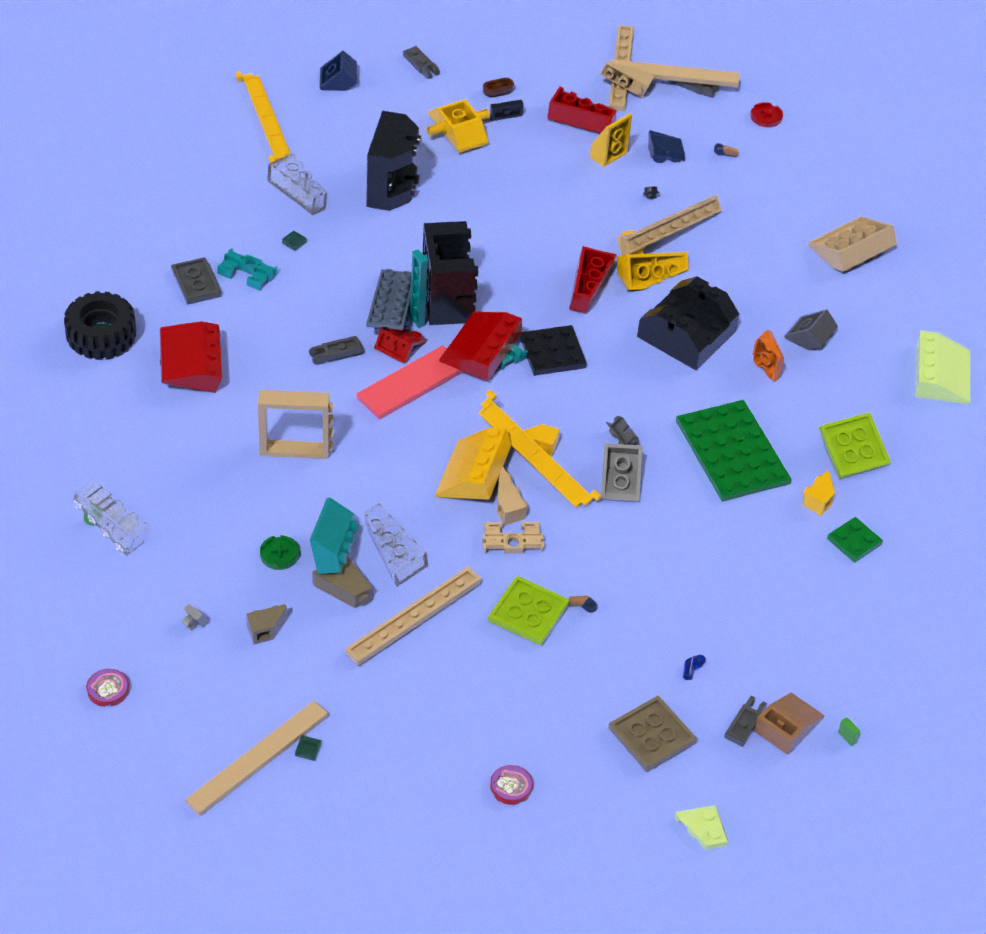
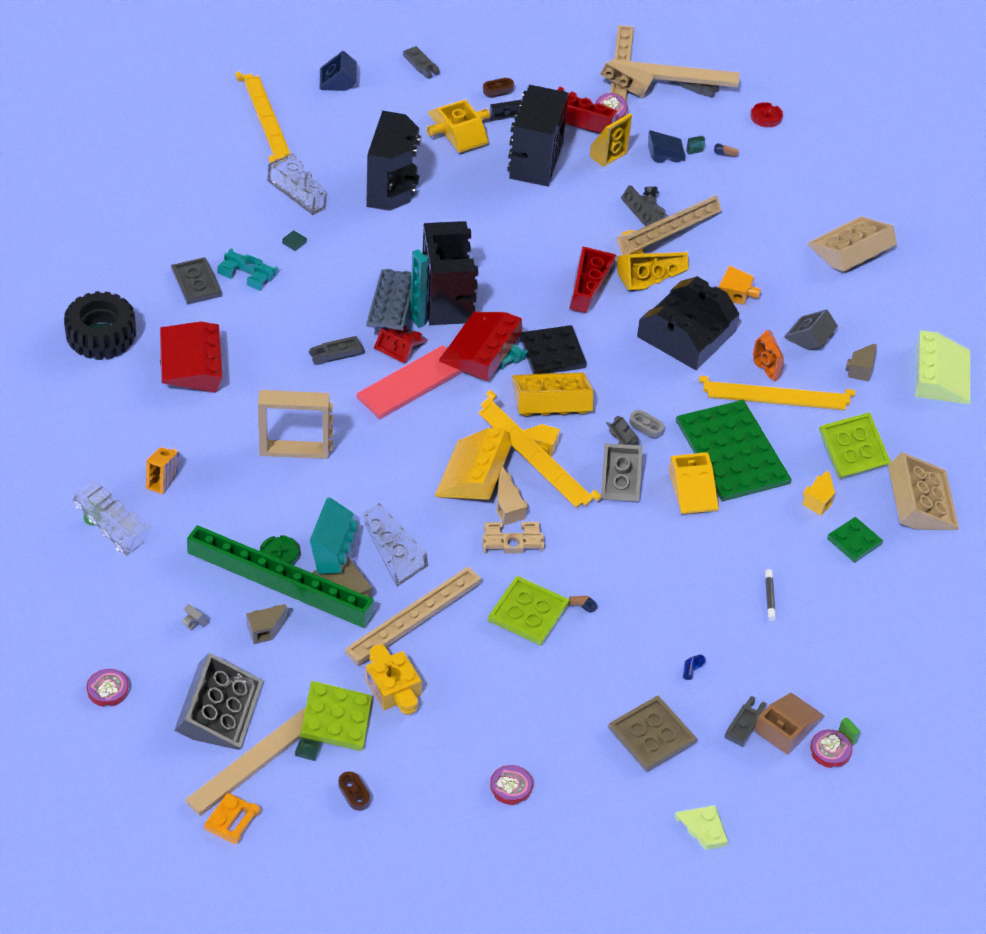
none -> light orange torso [146,447,179,494]
none -> dark grey slope [174,653,263,750]
none -> green brick [187,525,374,628]
none -> light orange plate [204,792,261,844]
none -> lime plate [299,680,372,751]
none -> reddish brown plate [338,771,370,811]
none -> yellow brick [365,645,422,715]
none -> black piece [507,84,569,187]
none -> yellow slope [512,372,593,416]
none -> tile [595,93,627,121]
none -> dark grey bracket [621,185,668,226]
none -> light grey plate [629,410,664,438]
none -> yellow slope [668,452,719,514]
none -> tile [686,135,705,155]
none -> yellow piece [699,375,855,410]
none -> light orange torso [718,266,761,305]
none -> dark grey bar [765,569,776,621]
none -> tile [810,729,852,768]
none -> dark tan slope [845,344,877,382]
none -> tan slope [888,452,959,530]

